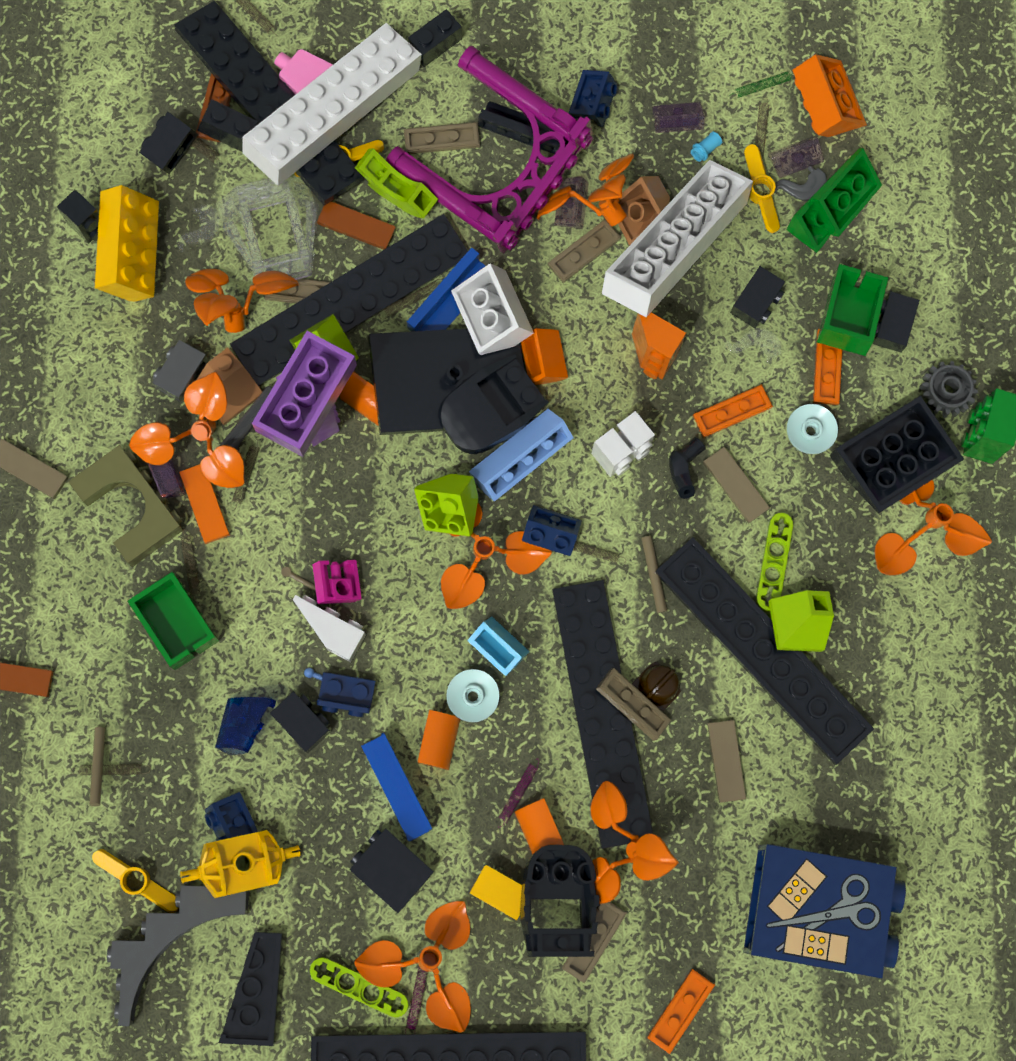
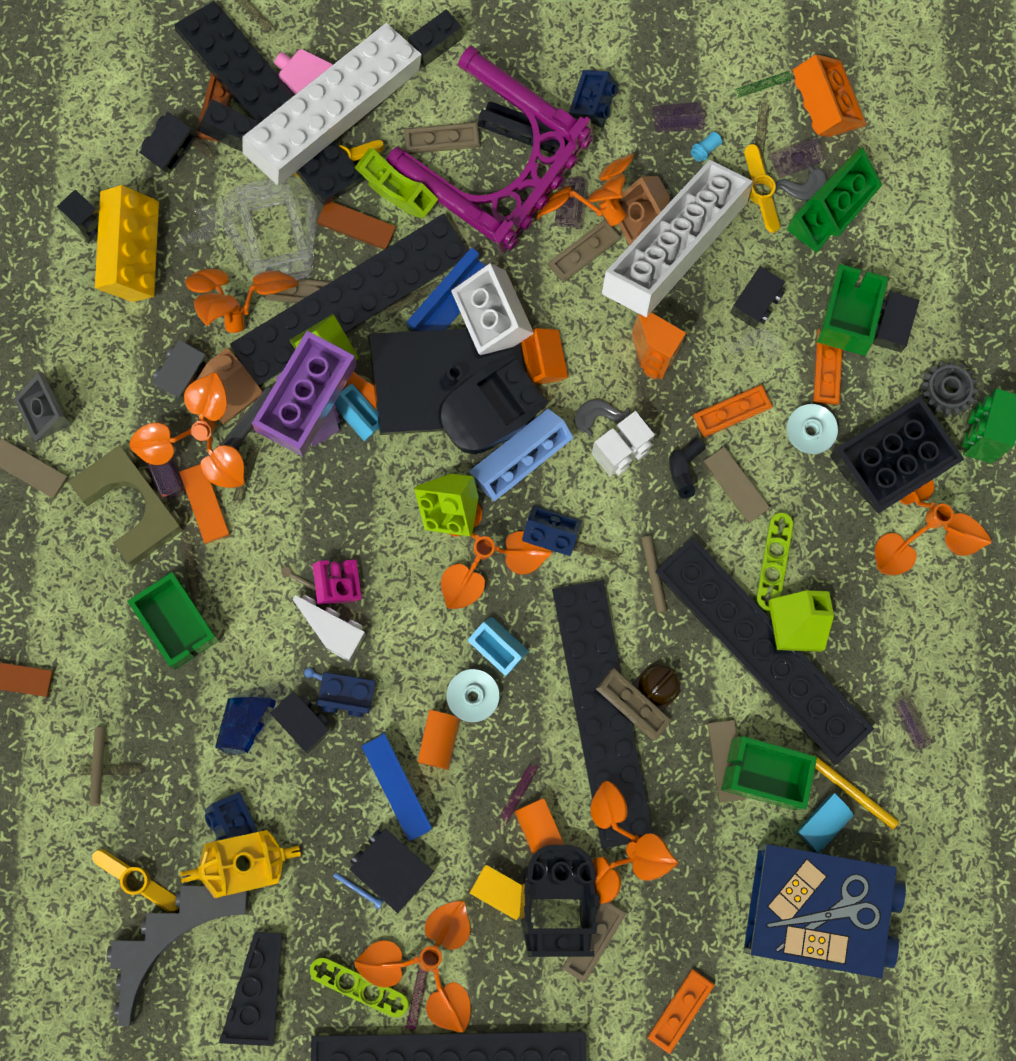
none -> dark grey slope [14,372,71,442]
none -> medium blue piece [333,872,384,910]
none -> medium azure brick [334,384,379,442]
none -> dark grey piece [574,399,630,436]
none -> green piece [721,736,817,811]
none -> medium azure brick [795,793,854,854]
none -> yellow bar [813,754,899,830]
none -> slope [893,696,933,750]

